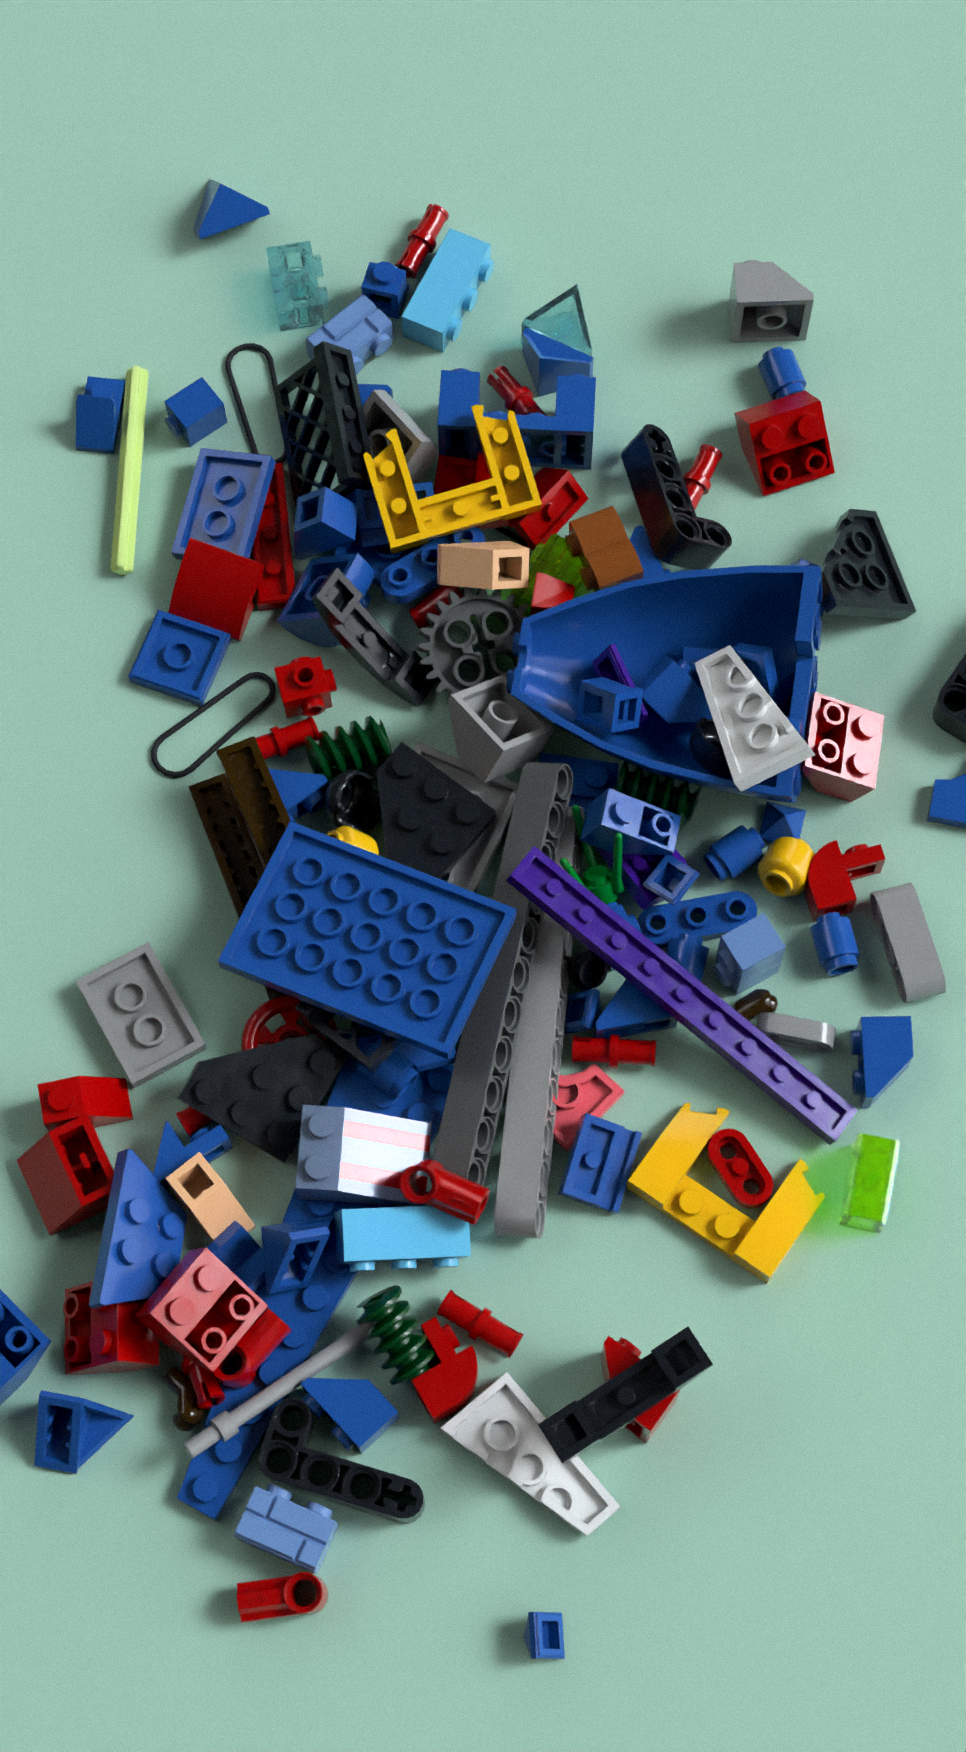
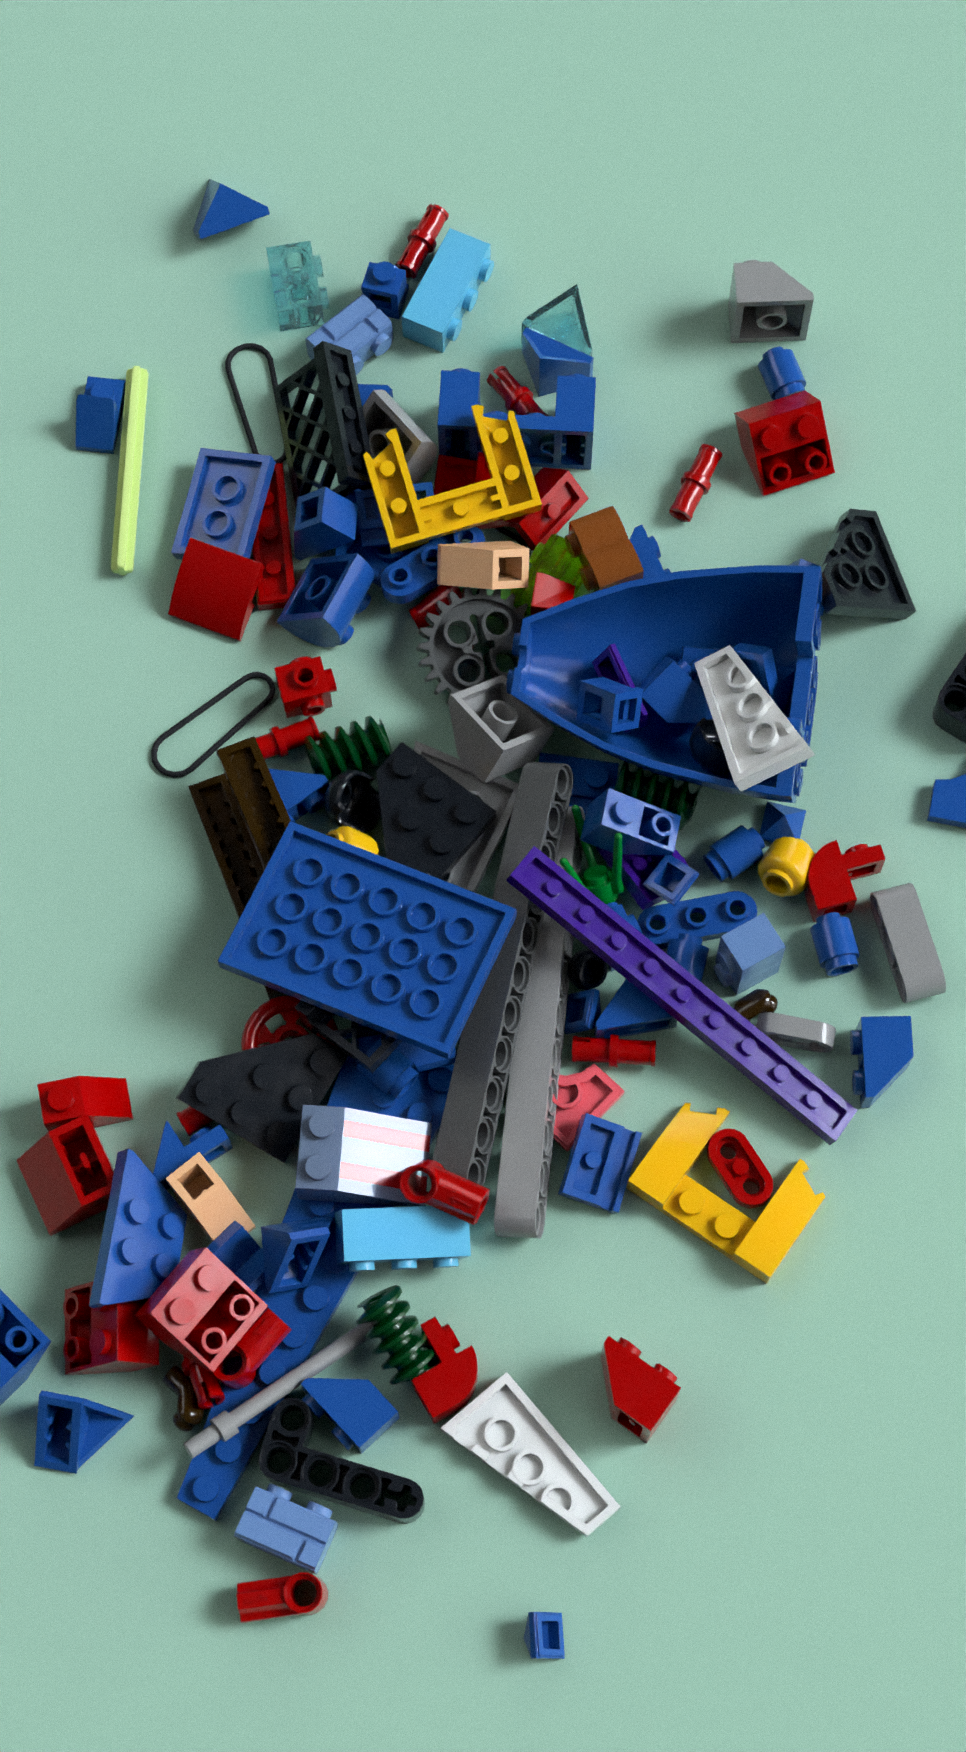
light grey plate [76,942,207,1088] -> none
blue tile [128,610,232,706] -> none
blue brick [164,377,228,447] -> none
black slope [312,567,437,707] -> none
red pin [436,1290,524,1358] -> none
black slope [538,1327,713,1464] -> none
black beam [621,424,732,570] -> none
slope [801,692,885,802] -> none
clear neon green brick [839,1133,900,1233] -> none

